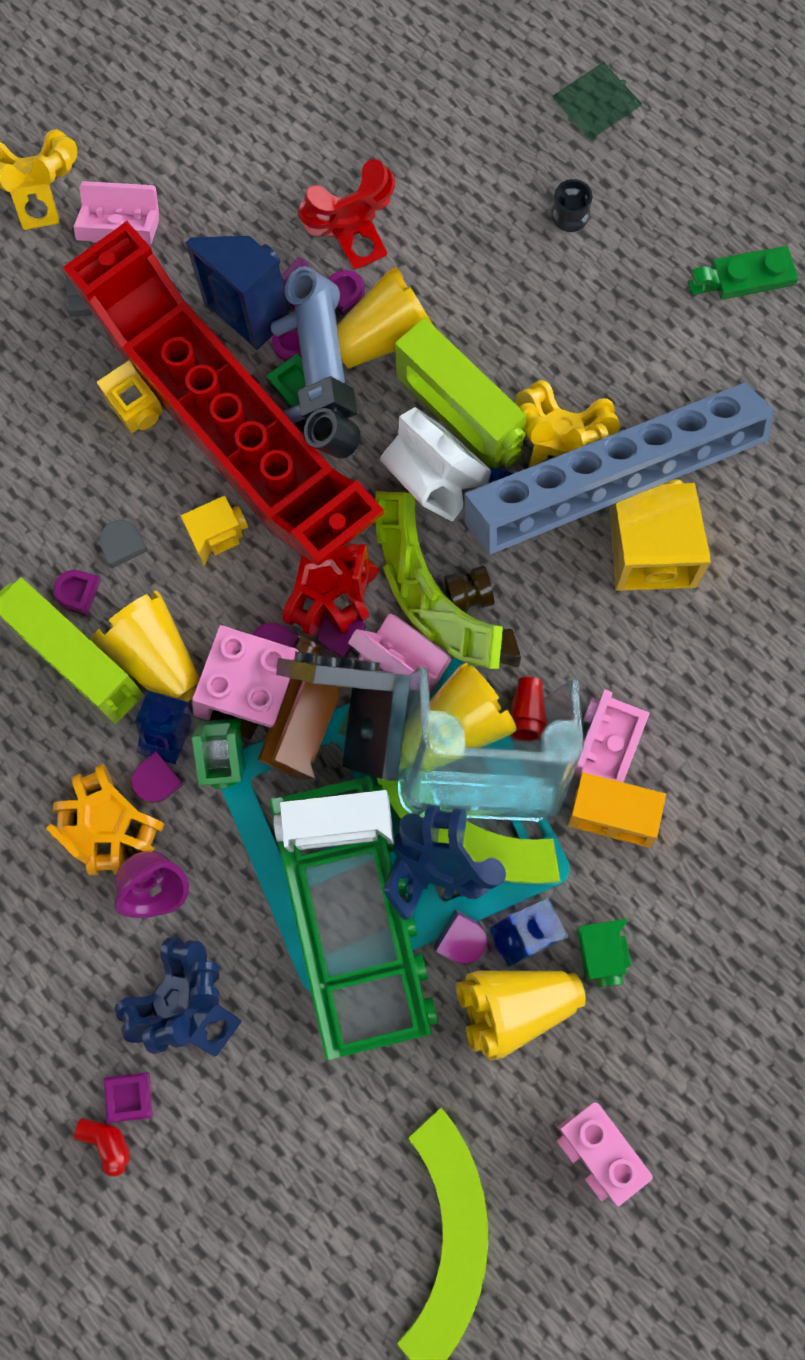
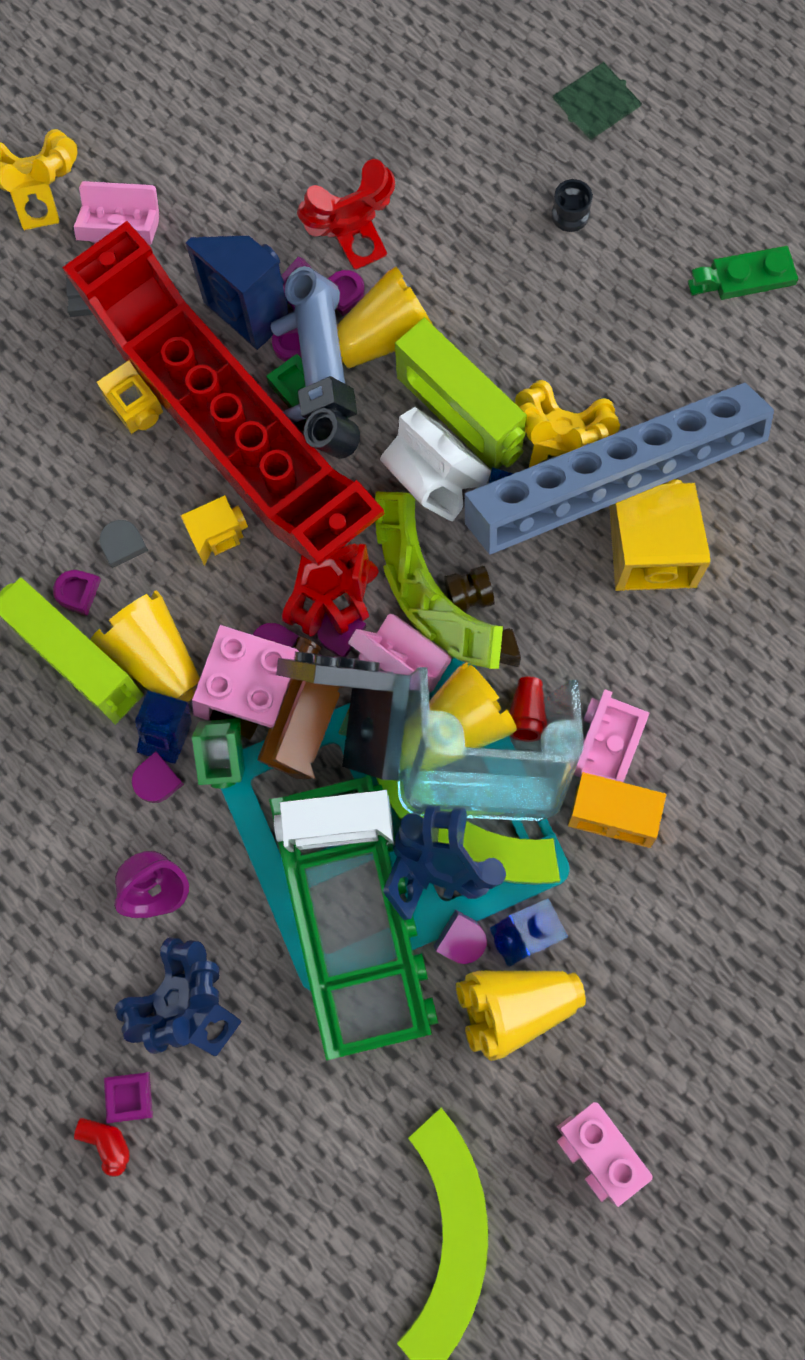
light orange piece [46,763,165,876] -> none
green window [577,918,631,988] -> none

